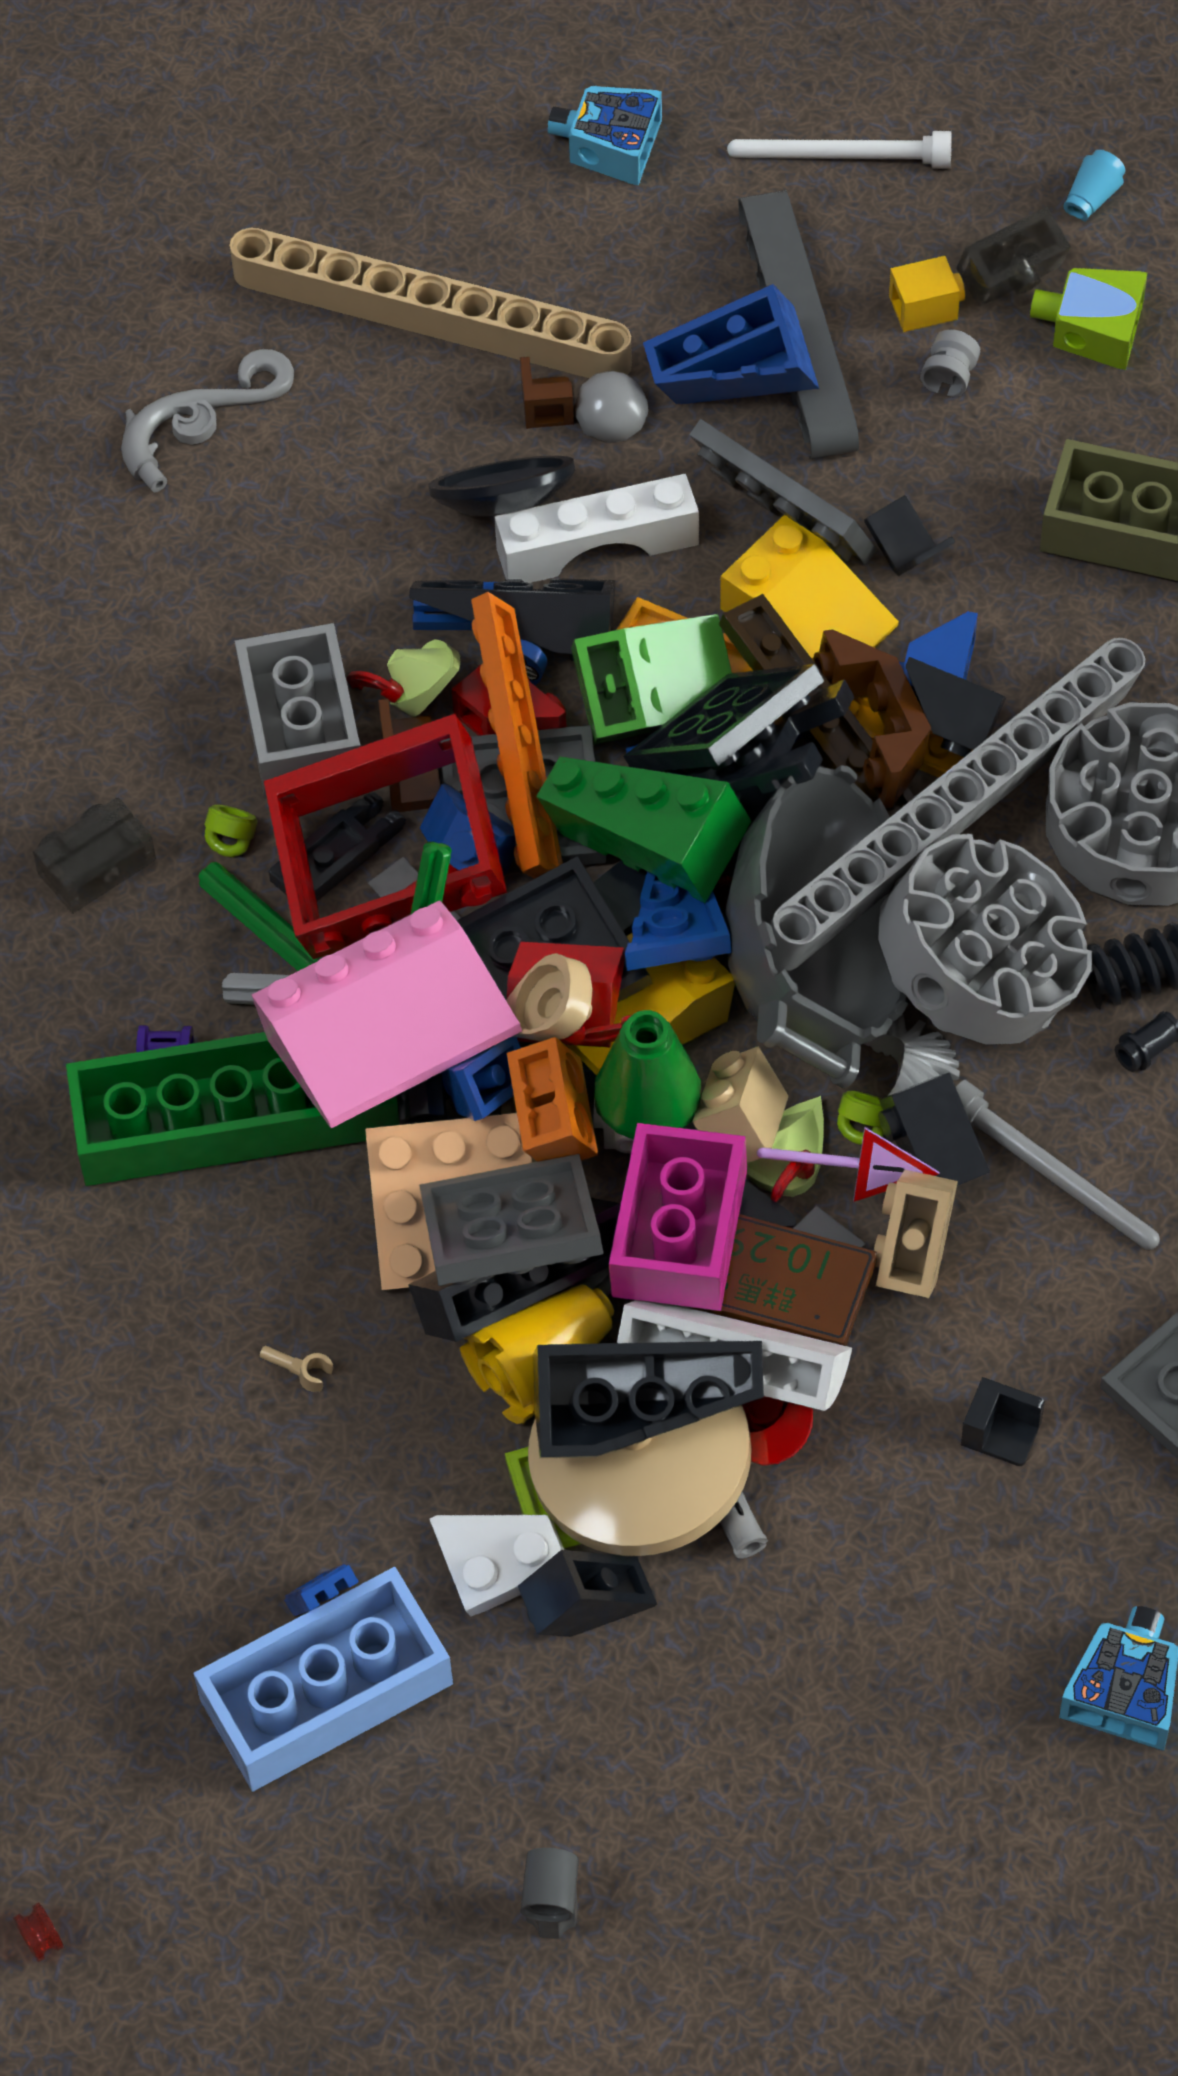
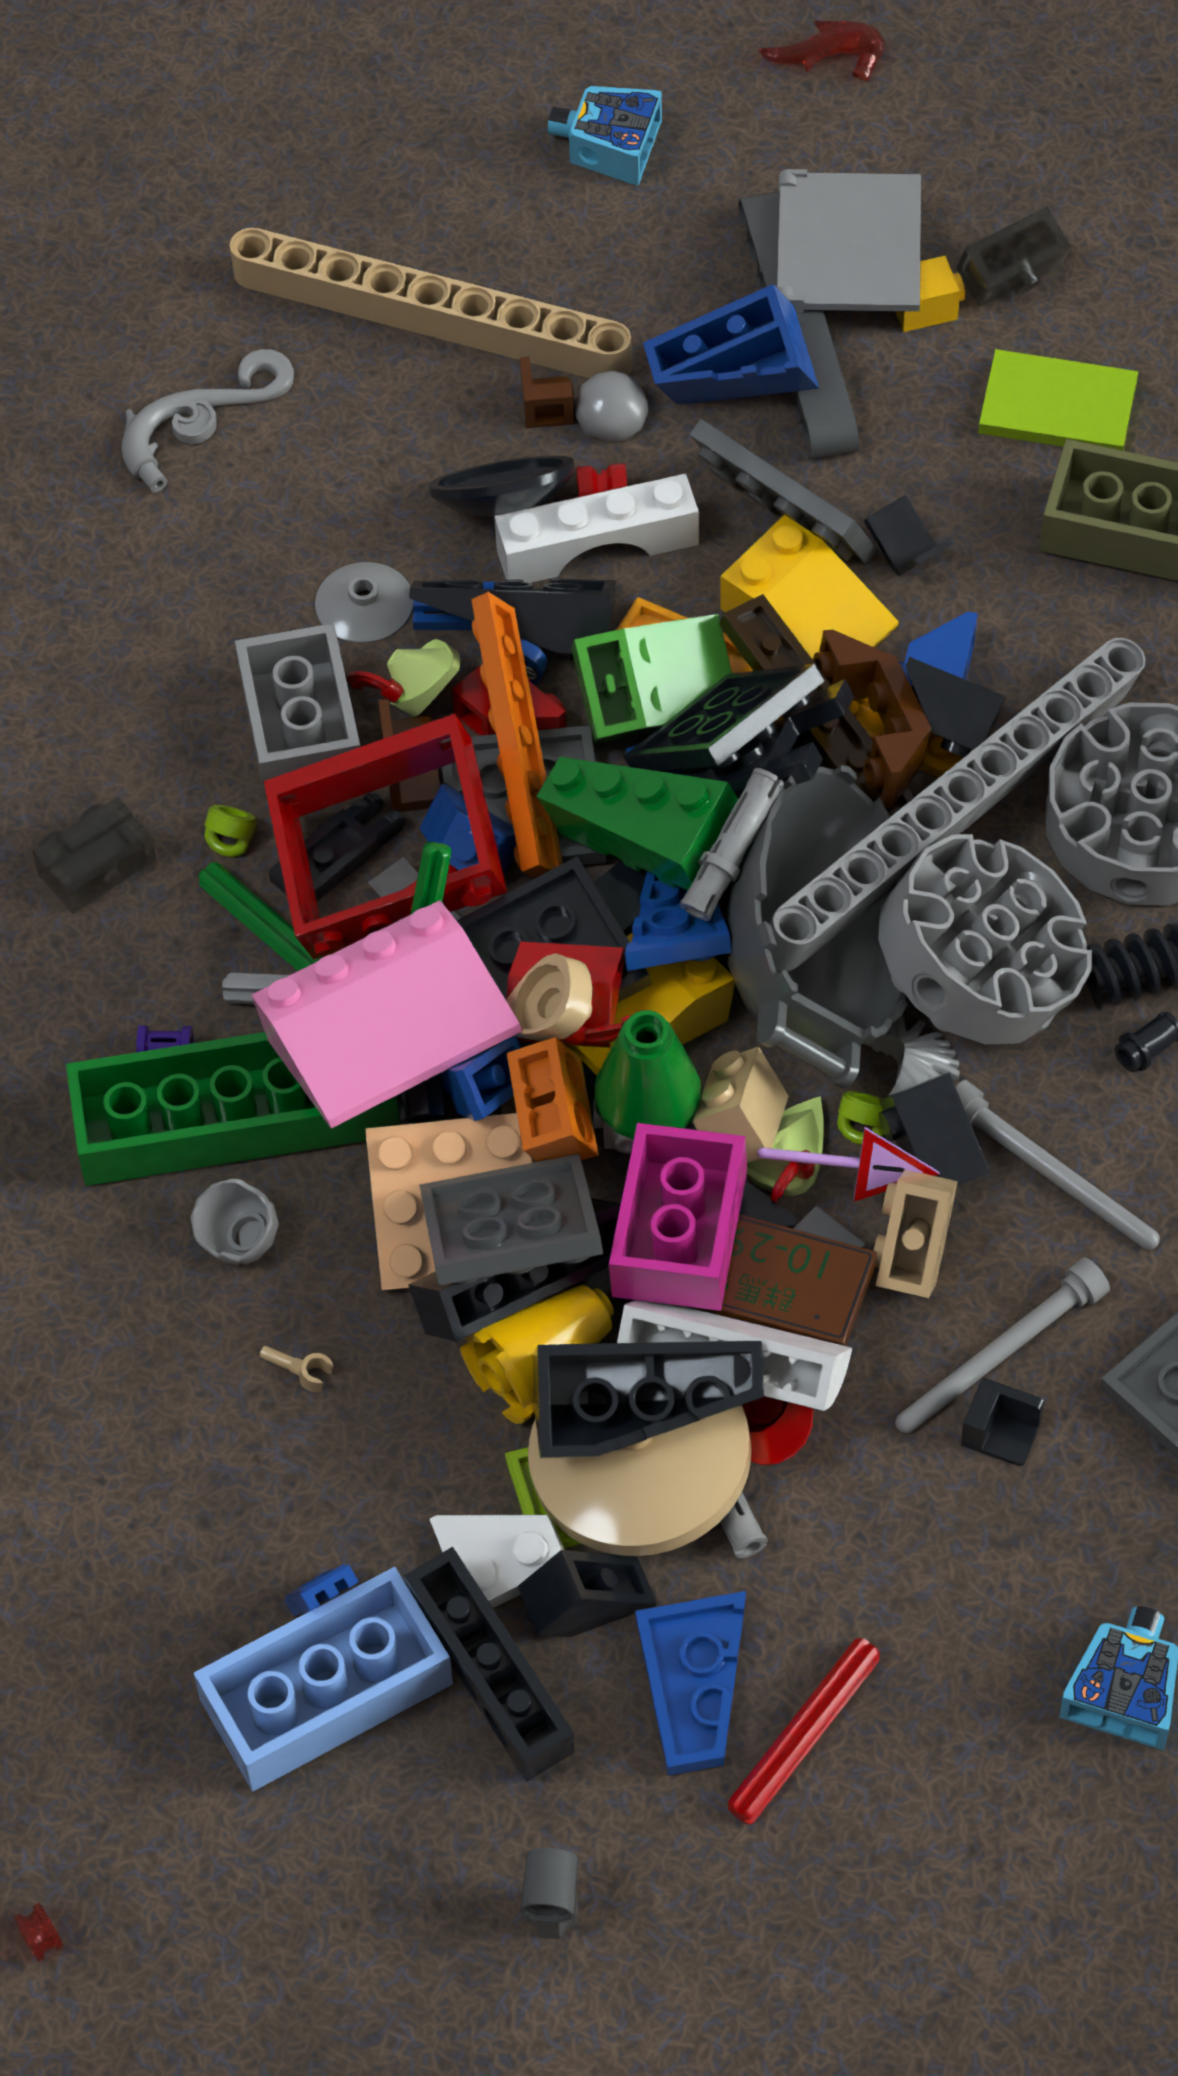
white piece [727,131,952,169] -> none
light grey wheel [920,330,980,398] -> none
lime torso [1030,268,1147,370] -> none
medium azure cone [1063,150,1126,221] -> none
none -> light grey hair [190,1178,279,1266]
none -> light grey dish [315,562,414,643]
none -> black brick [404,1547,575,1782]
none -> red wheel [576,463,627,497]
none -> blue wing [635,1591,746,1776]
none -> light grey pin [679,768,784,921]
none -> red axle [728,1638,880,1825]
none -> clear red piece [758,20,885,82]
none -> light grey piece [777,169,921,313]
none -> light grey piece [895,1257,1110,1434]
none -> lime tile [978,349,1138,451]

